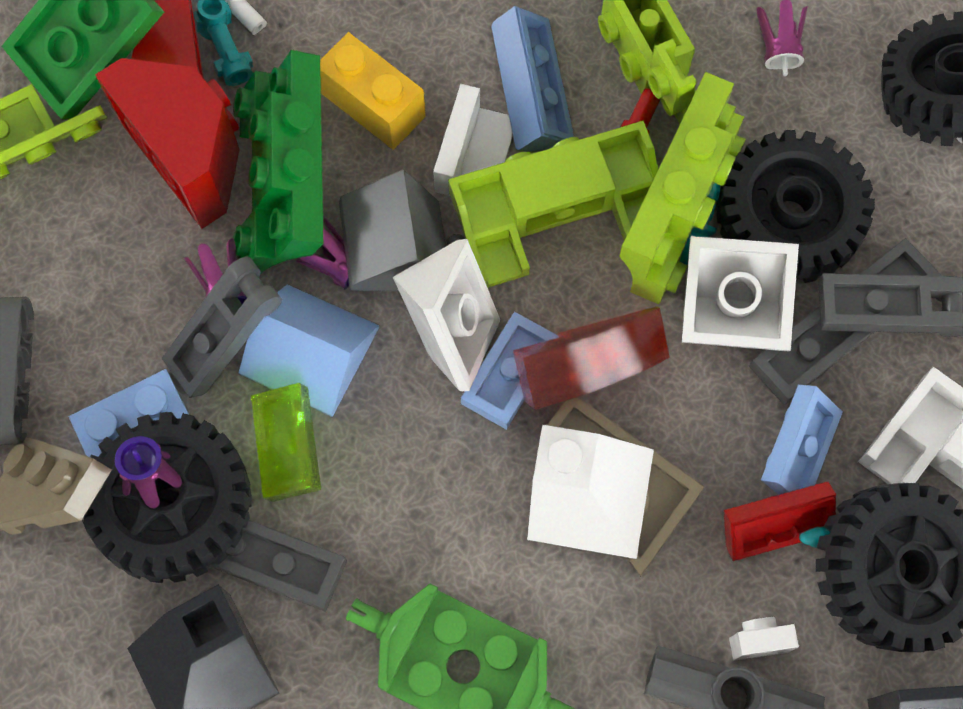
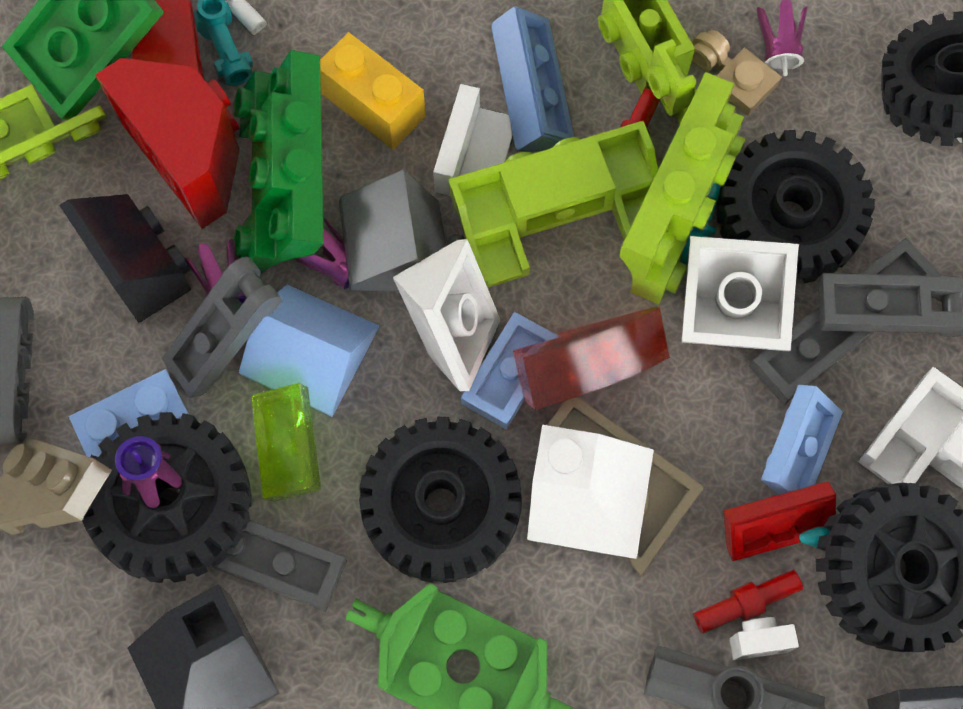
none -> black slope [59,194,191,323]
none -> black wheel [359,416,522,583]
none -> tan plate [692,30,782,116]
none -> red bar [693,570,803,634]

